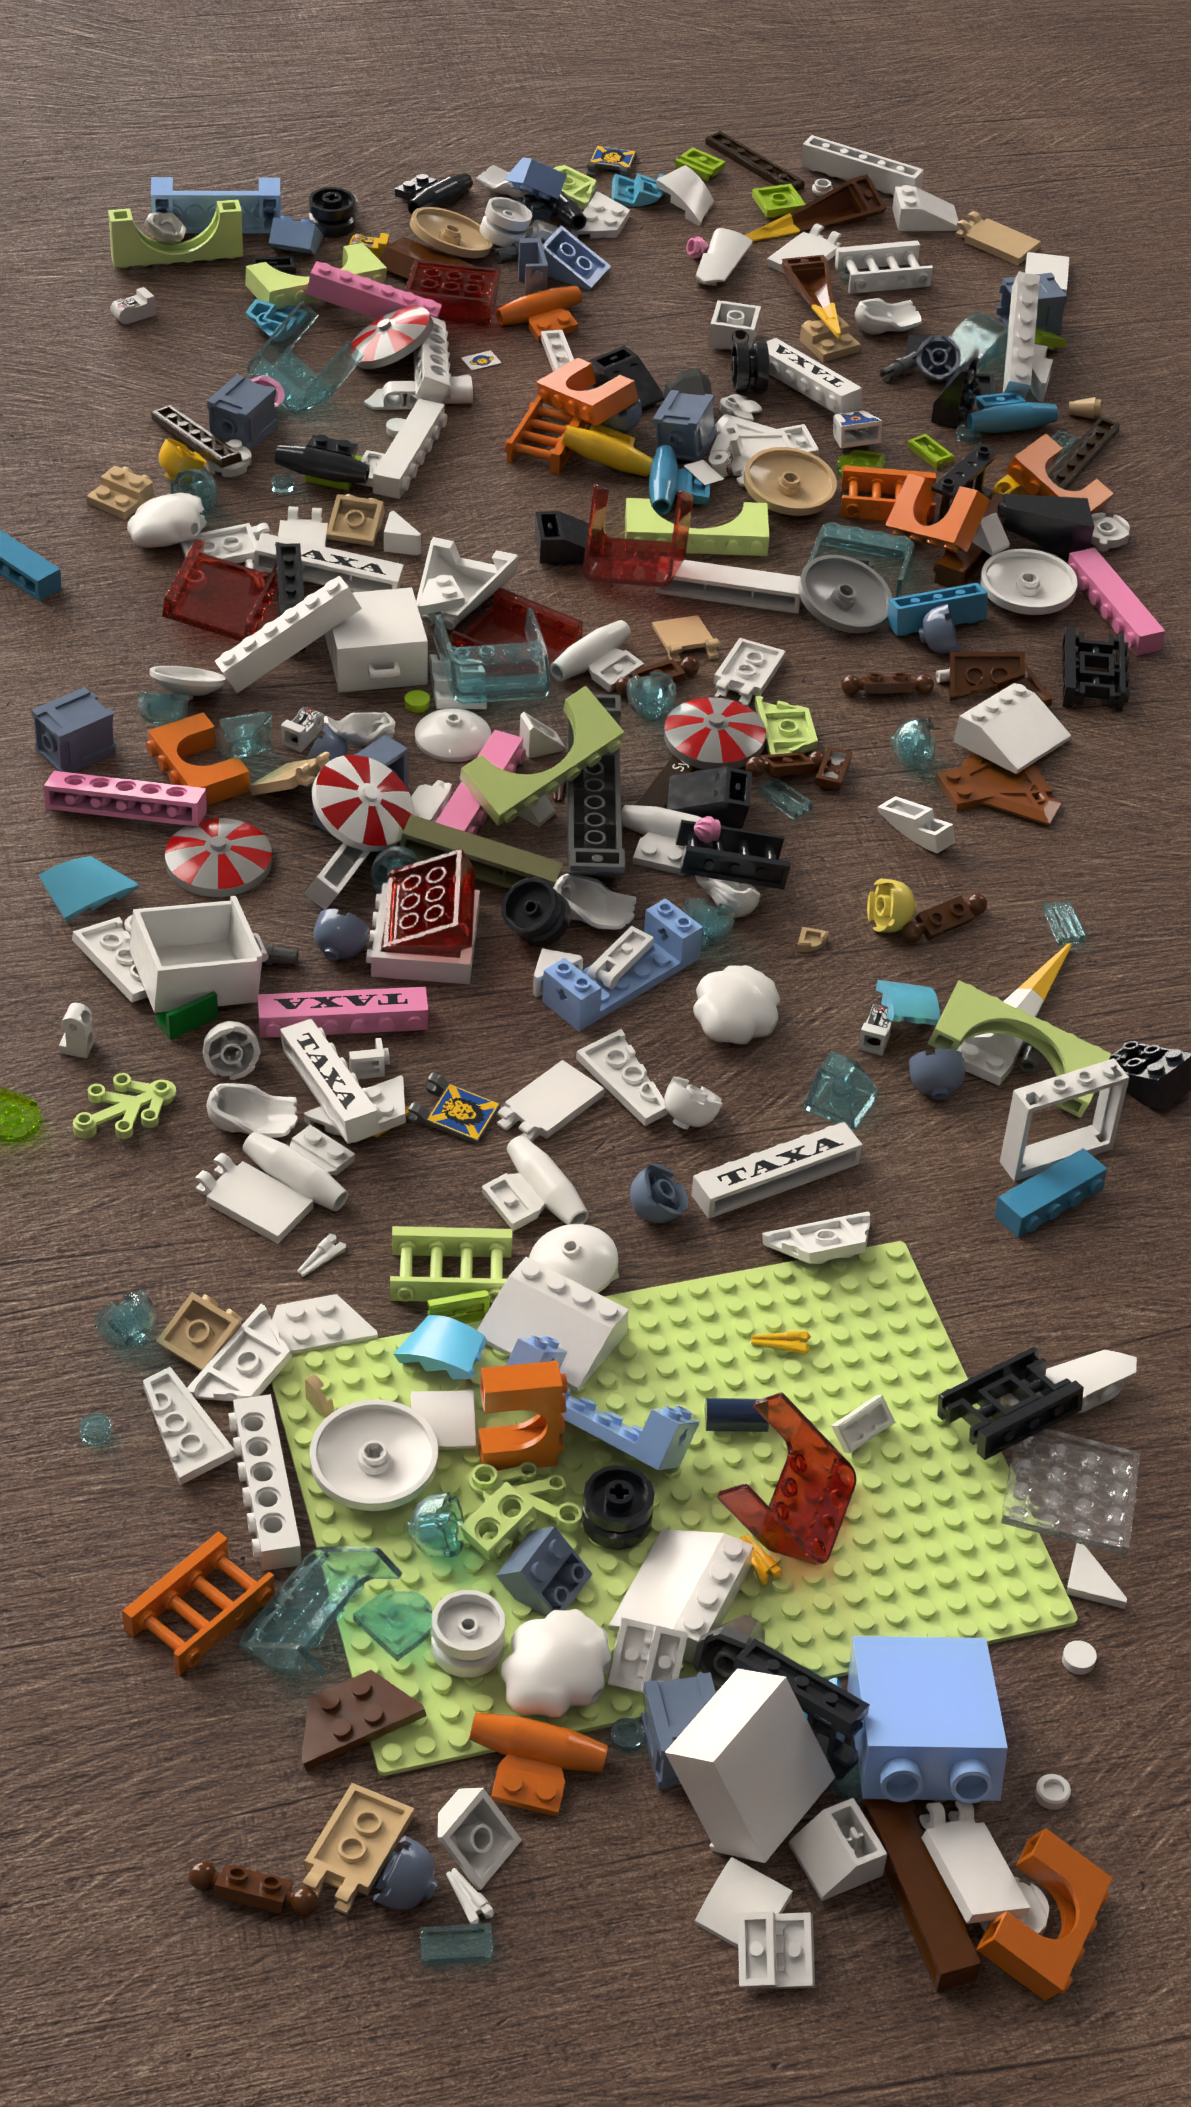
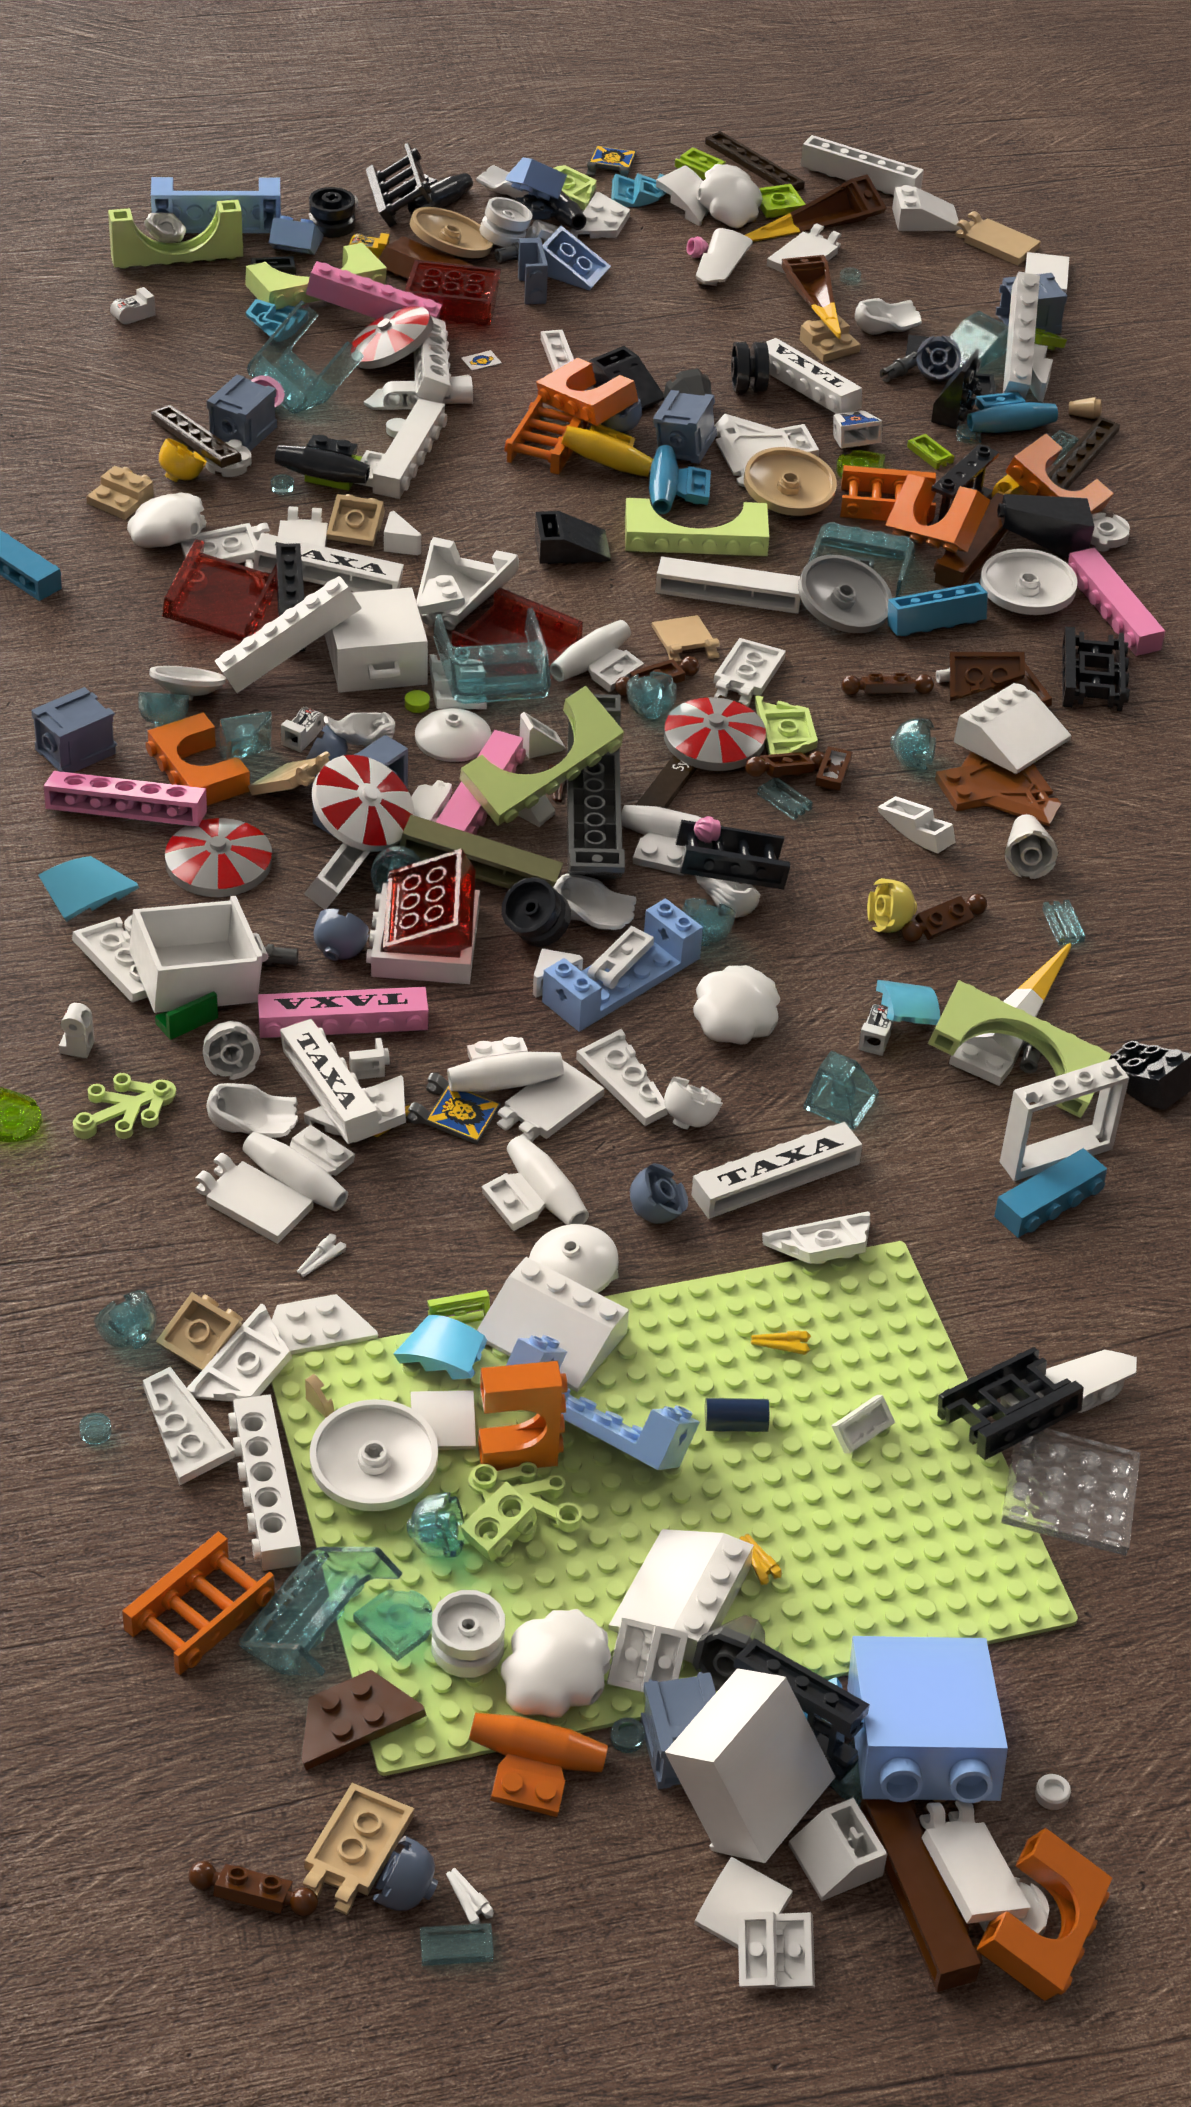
clear light blue cylinder [171,468,219,515] -> none
yellowish green fence [390,1226,512,1303] -> none
white slope [438,1788,522,1890] -> none
orange plate [496,286,582,342] -> none
sand blue slope [496,1526,592,1616] -> none
black wheel [582,1465,655,1550] -> none
clear red windscreen [583,485,693,587] -> none
black slope [667,767,752,829] -> none
white sticker [684,460,724,485] -> none
white brick [709,300,761,350] -> none
white leg [709,434,744,477] -> none
clear red windscreen [717,1392,857,1565] -> none
white plate [719,394,762,422] -> none
tan tile [797,927,829,952] -> none
white plate [812,179,833,197] -> none
white fence [835,240,933,294] -> none
sand blue cylinder [909,1048,965,1100] -> none
sand blue cylinder [919,604,960,655] -> none
white slope [972,513,1010,556] -> none
white tile [1062,1641,1097,1675] -> none
white tile [1066,1541,1127,1609] -> none
none -> black fence [366,143,432,228]
none -> white plate [447,1037,564,1092]
none -> white piece [697,164,762,228]
none -> white cone [1005,815,1058,879]

